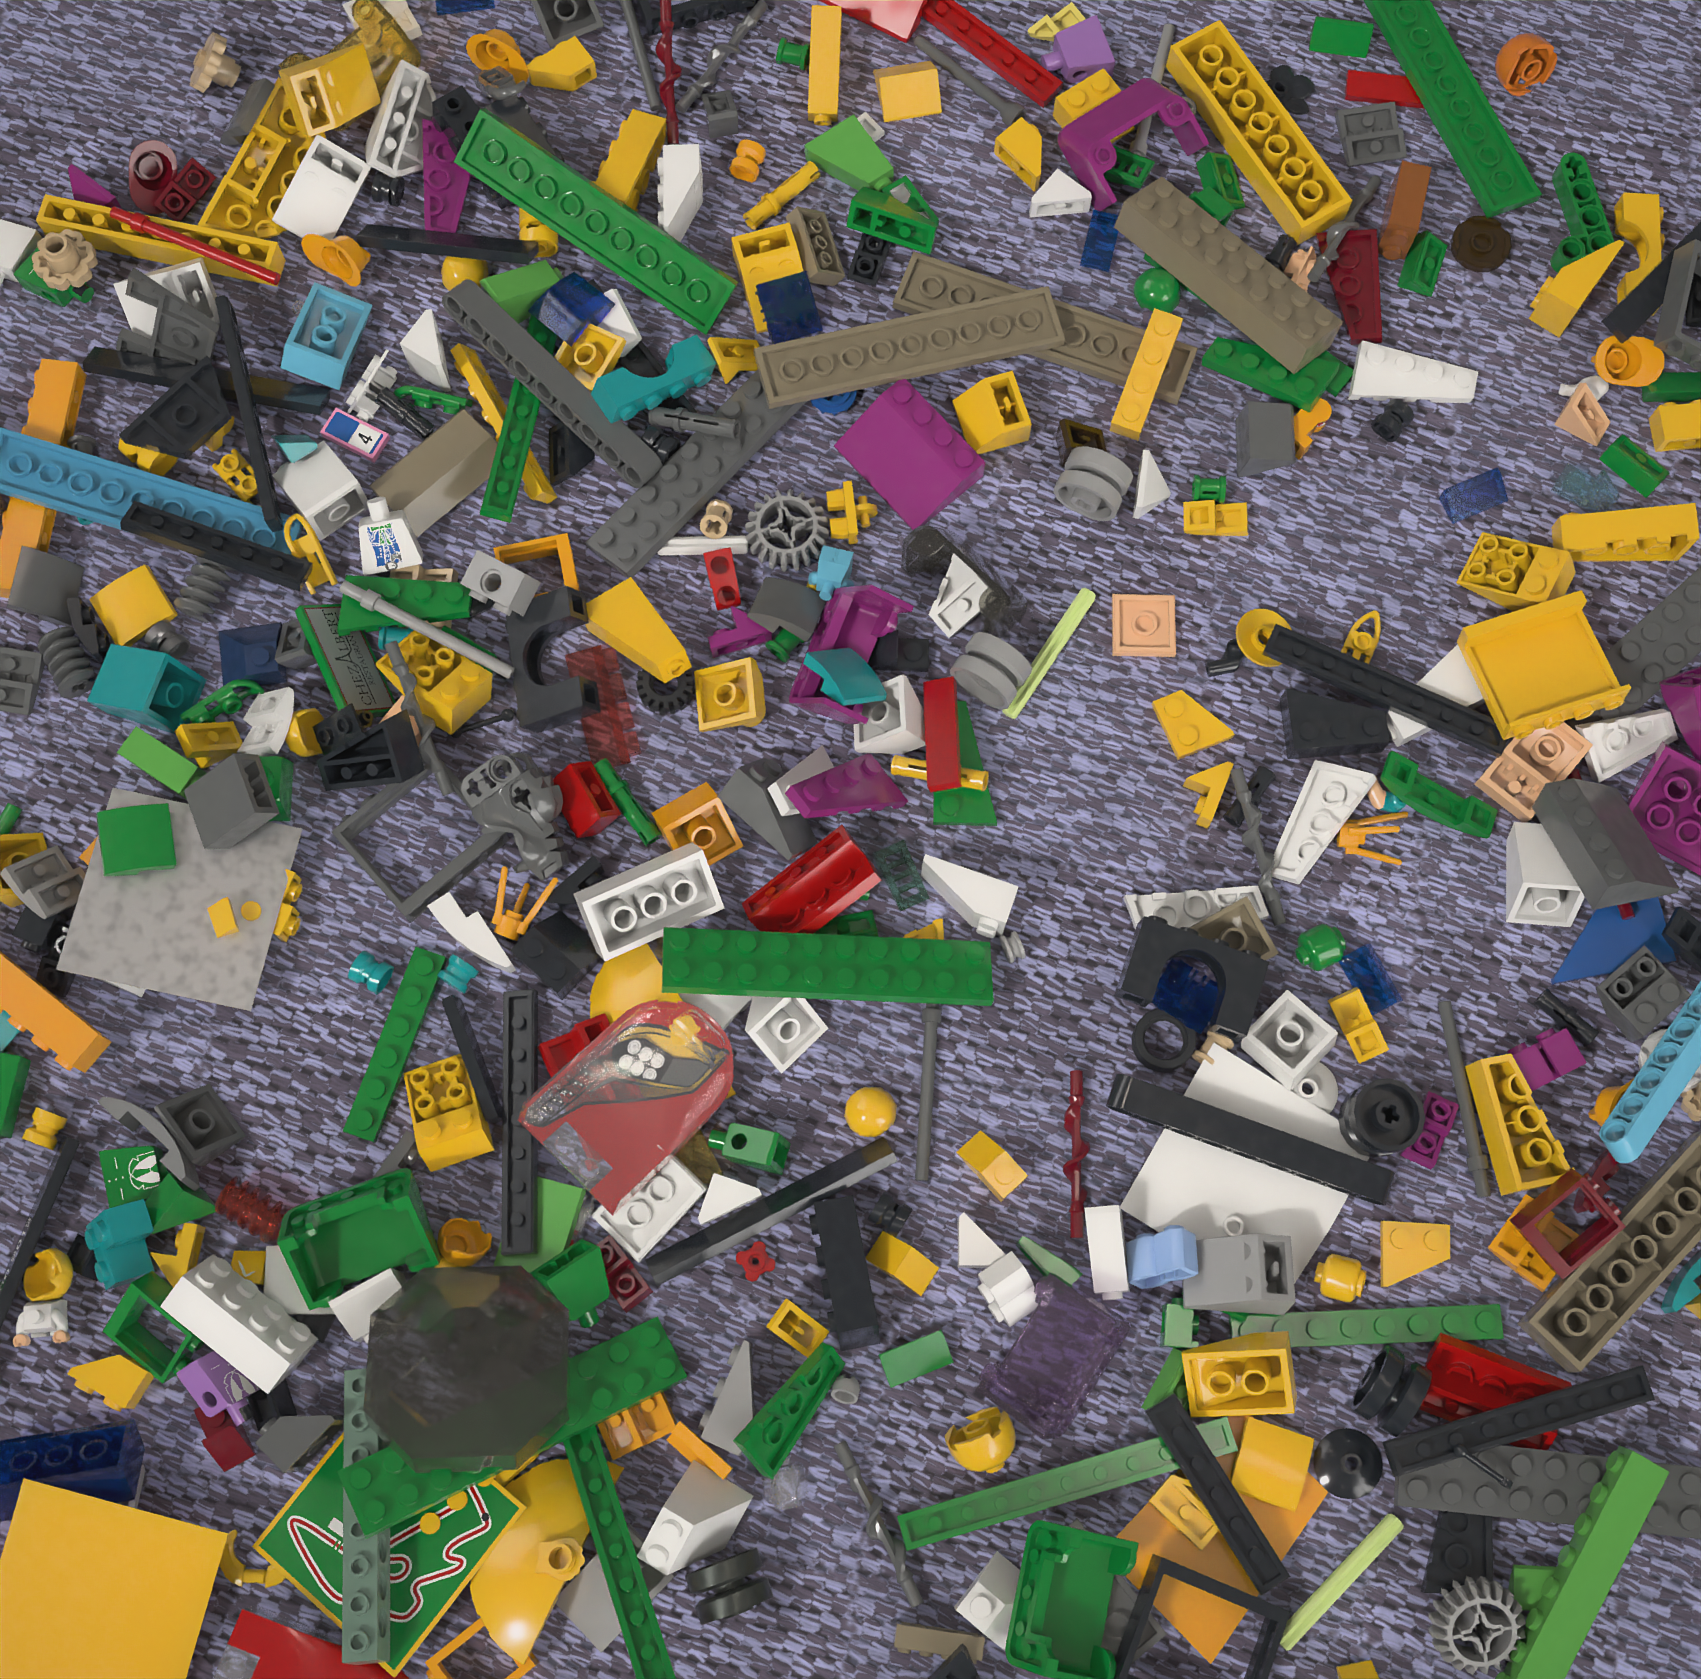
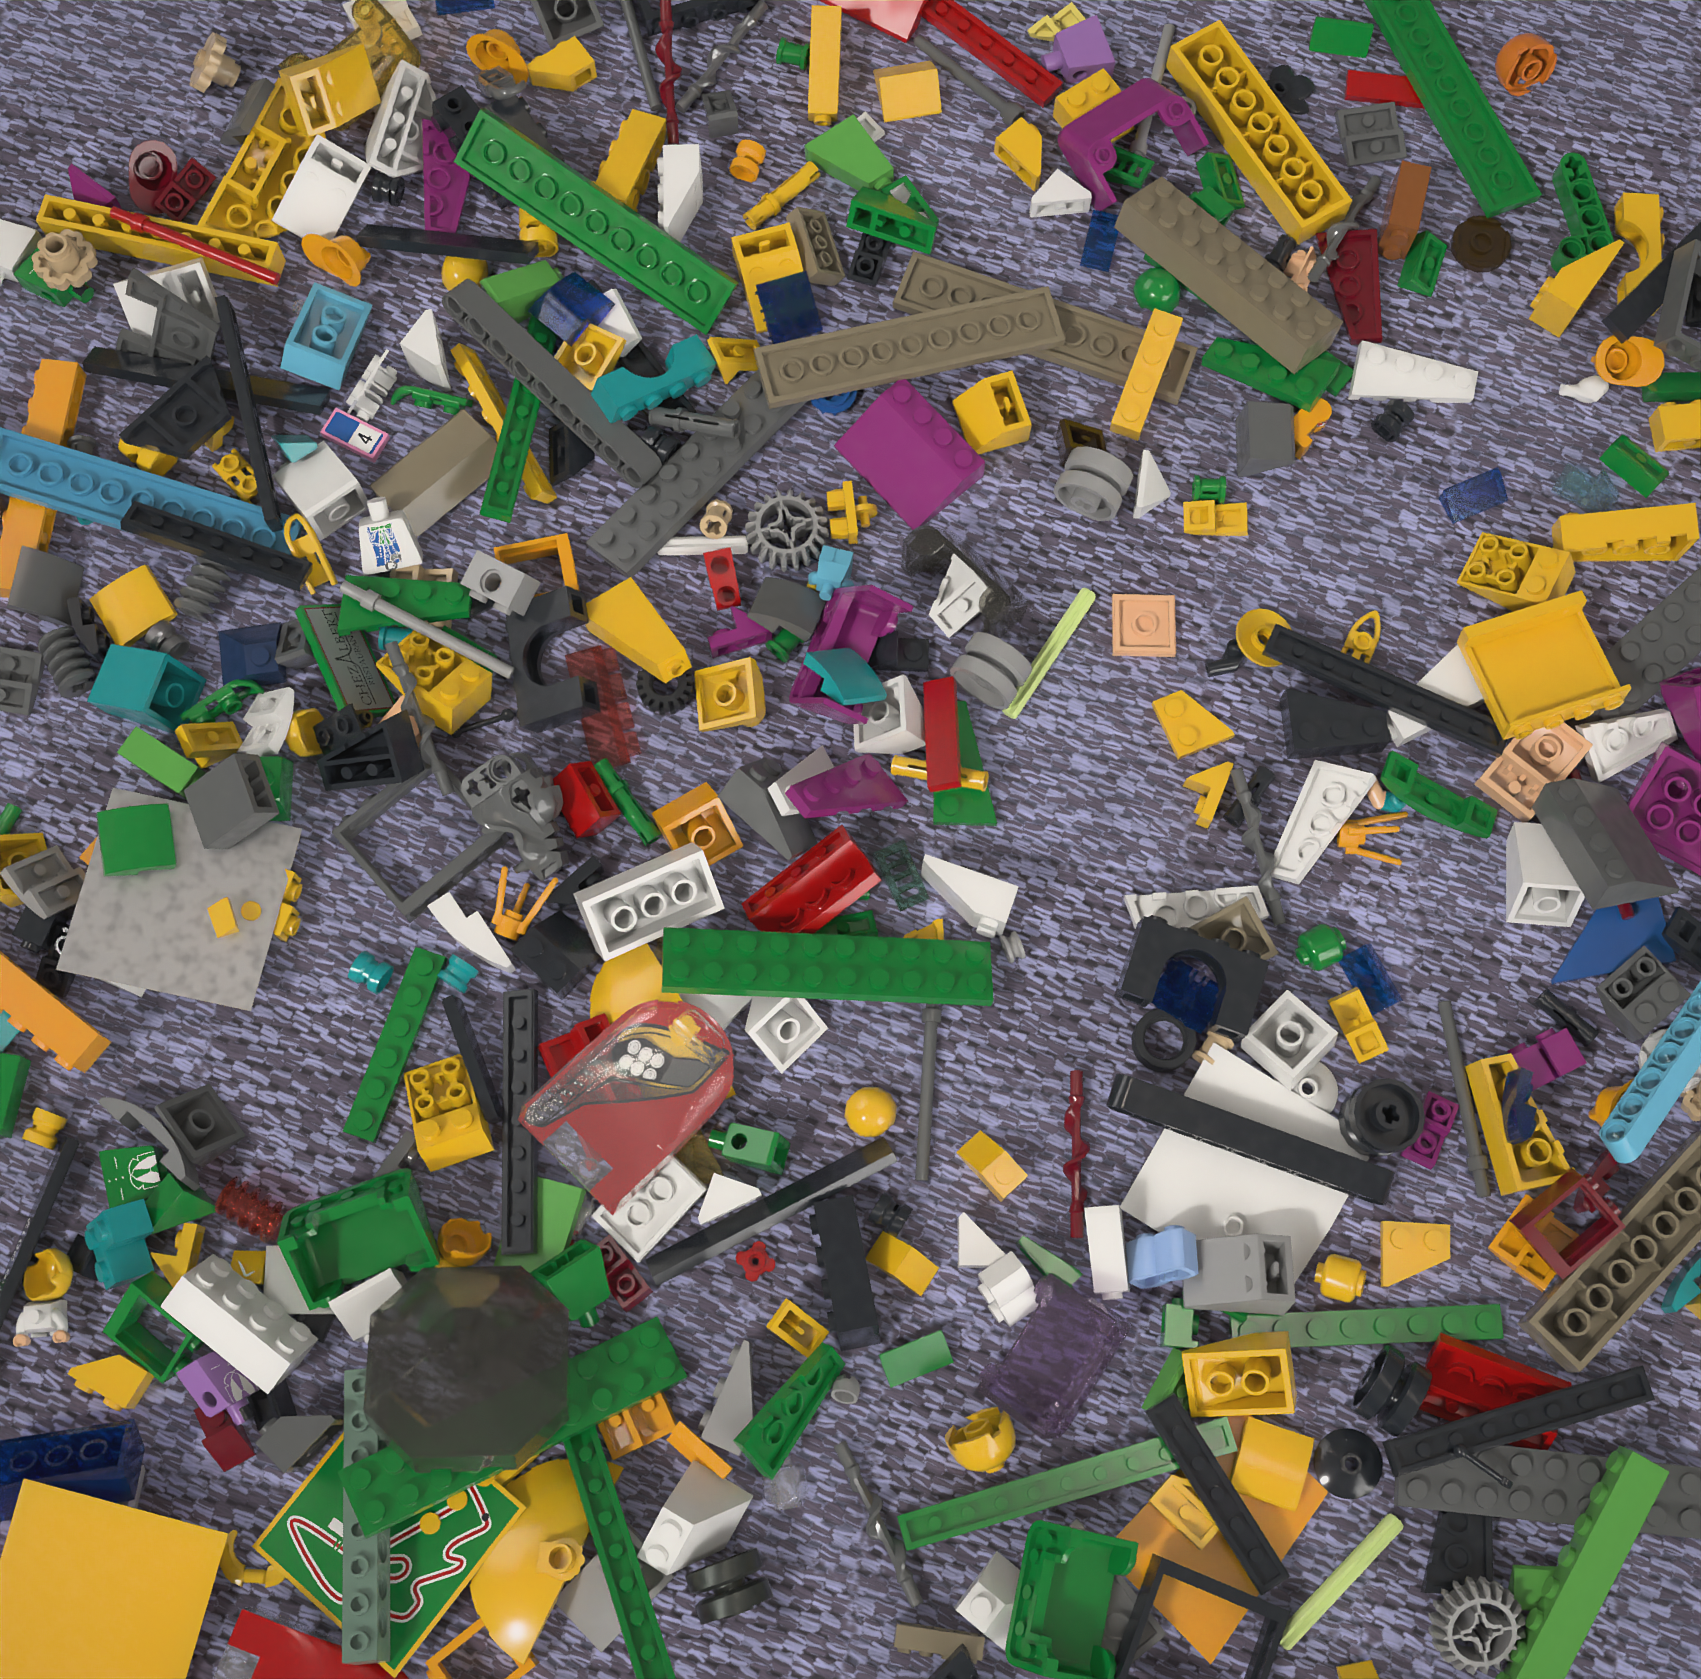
black pin [375,387,436,441] -> none
light nougat slope [1554,383,1610,446] -> none
none -> clear blue slope [1502,1067,1537,1145]

